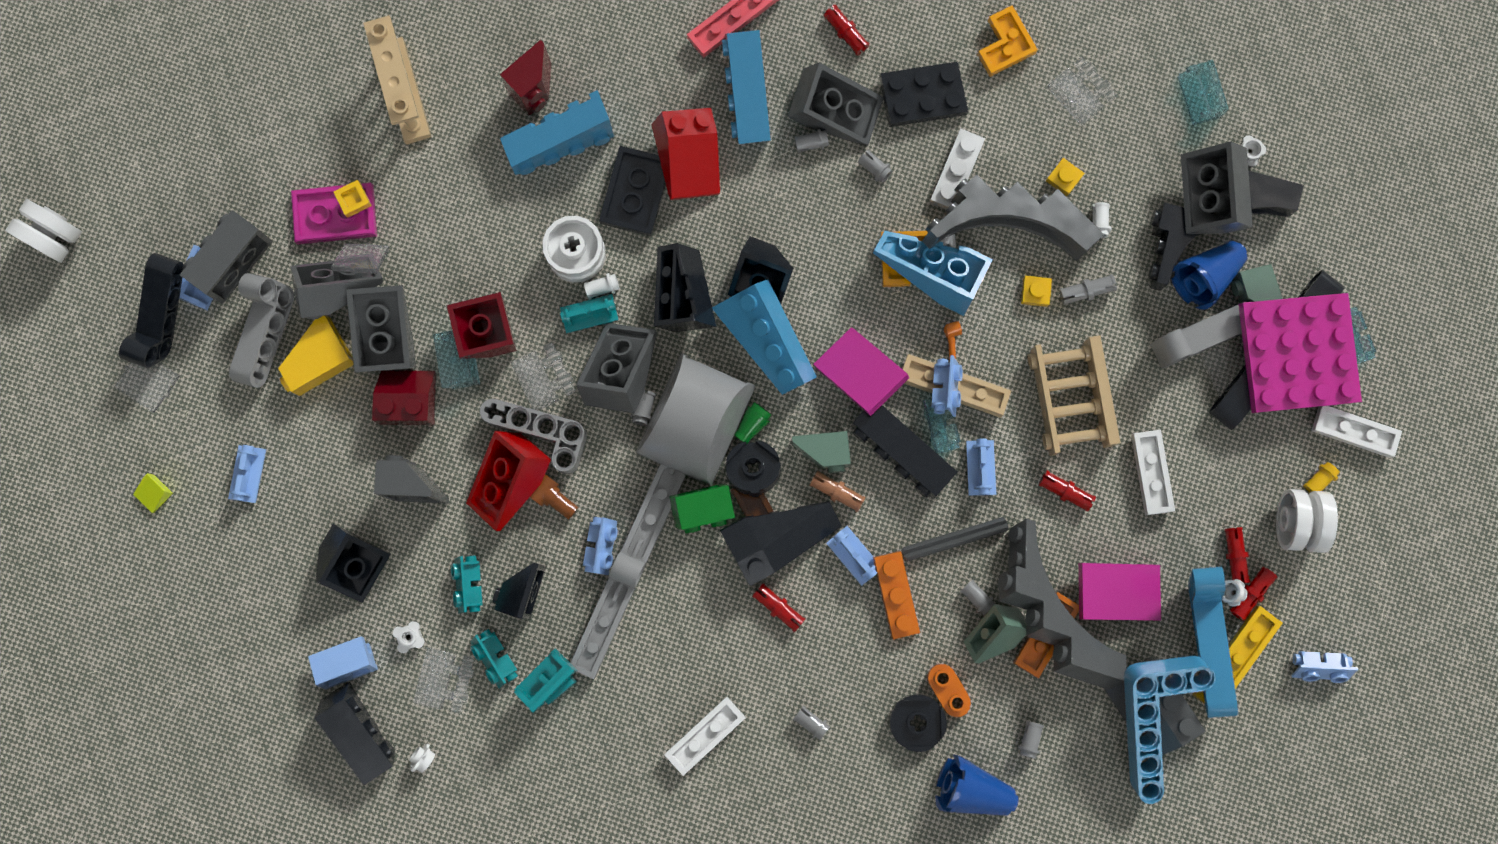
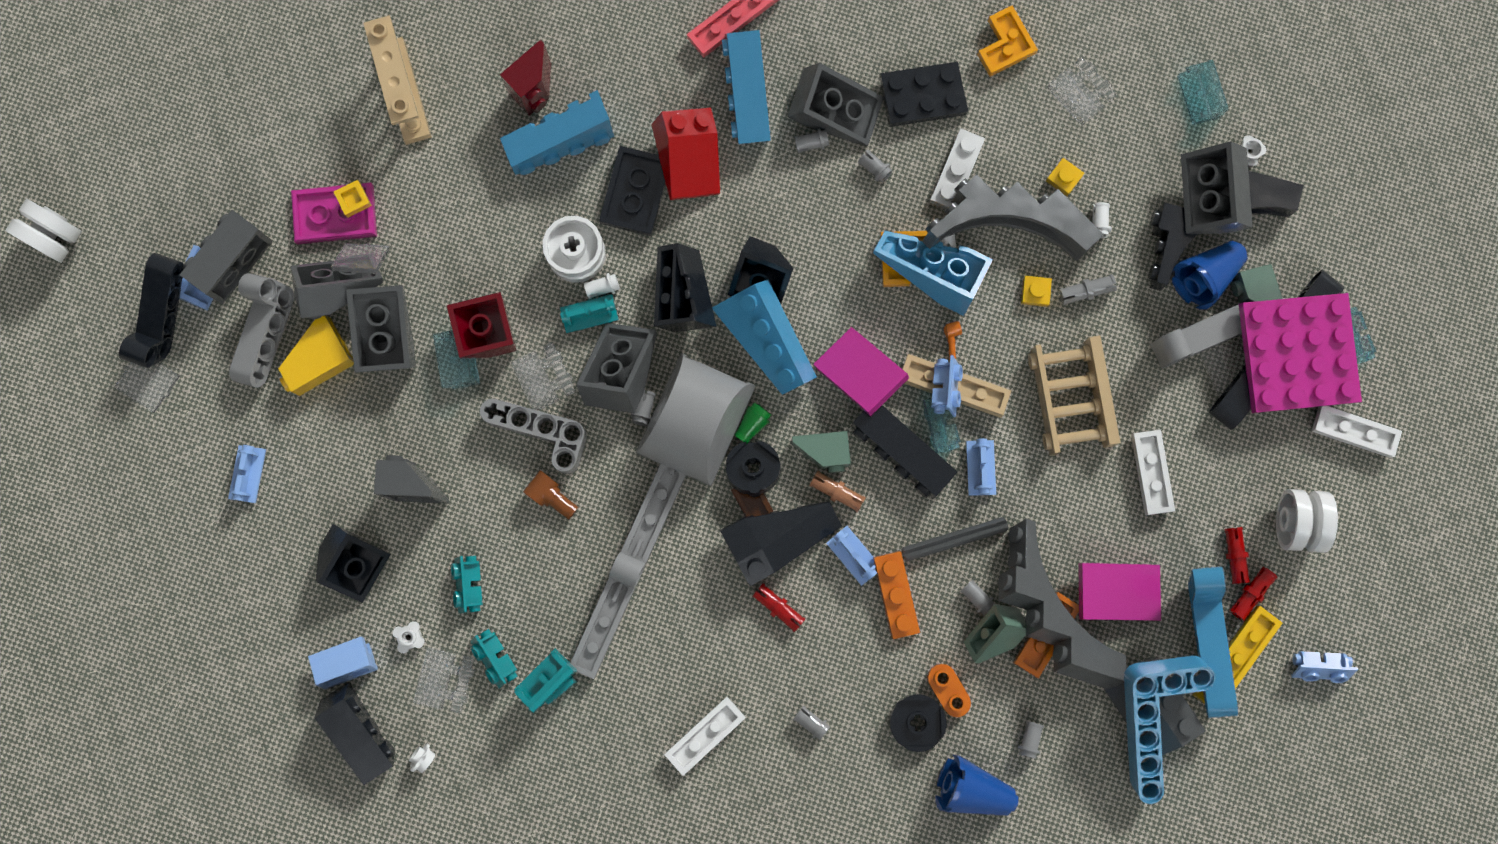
neon yellow slope [133,473,173,513] -> none
dark red slope [372,371,436,425] -> none
red slope [466,431,551,531] -> none
black slope [492,562,547,620] -> none
light blue hinge [582,517,618,575] -> none
green brick [669,484,735,533] -> none
red pin [823,5,870,56] -> none
red pin [1038,470,1096,512] -> none
white plate [1222,579,1247,607] -> none
yellow pin [1303,462,1340,493] -> none

